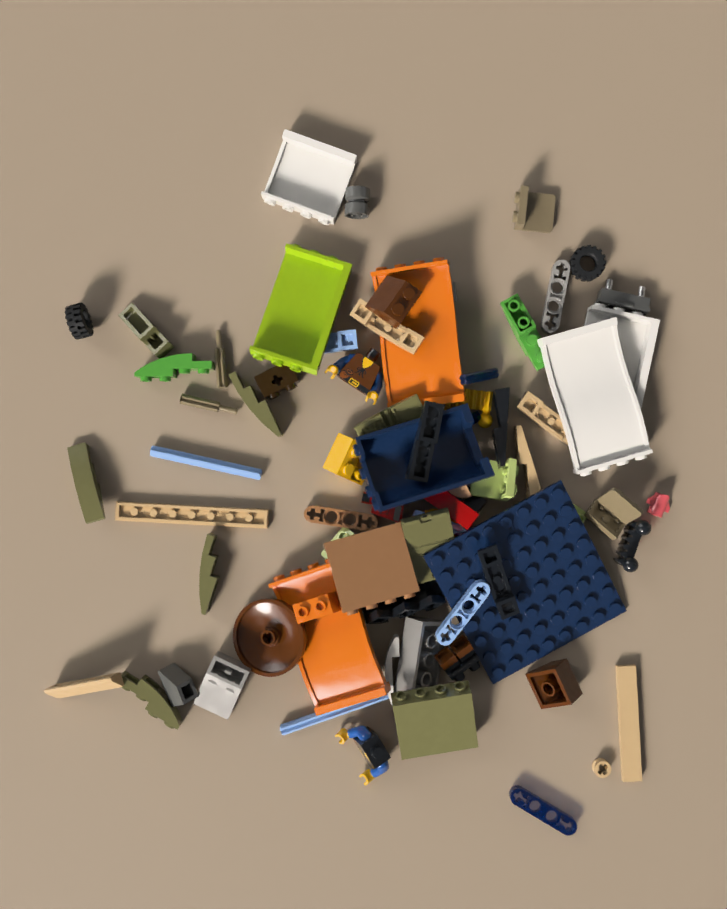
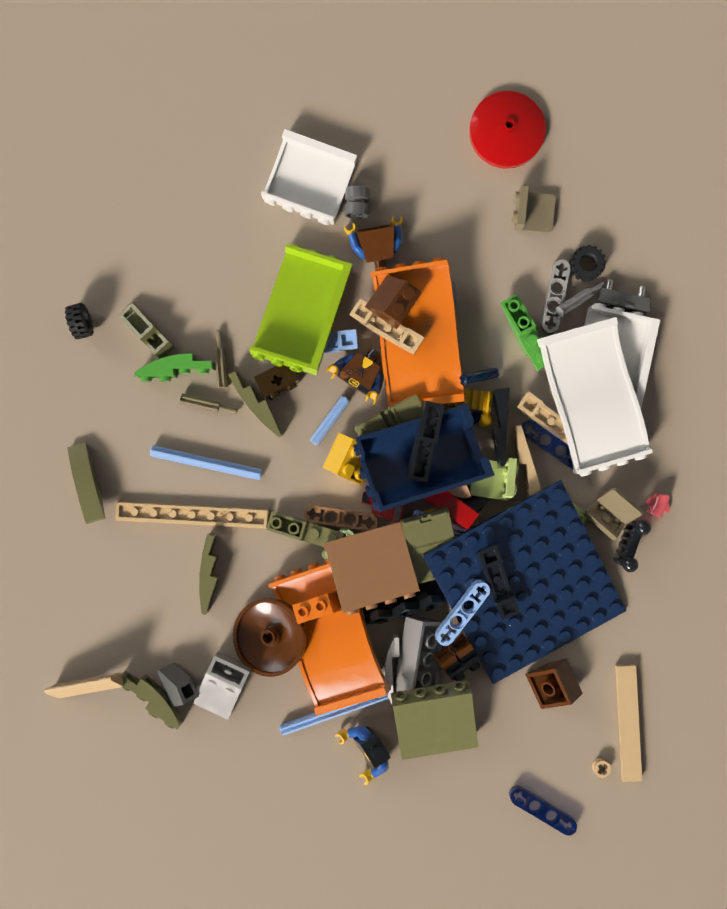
none -> olive slope [266,511,346,547]
none -> light blue axle [310,396,350,445]
none -> reddish brown torso [344,216,403,271]
none -> red dish [469,91,546,169]
none -> clear blue beam [521,420,574,470]
none -> light grey axle [556,281,605,317]

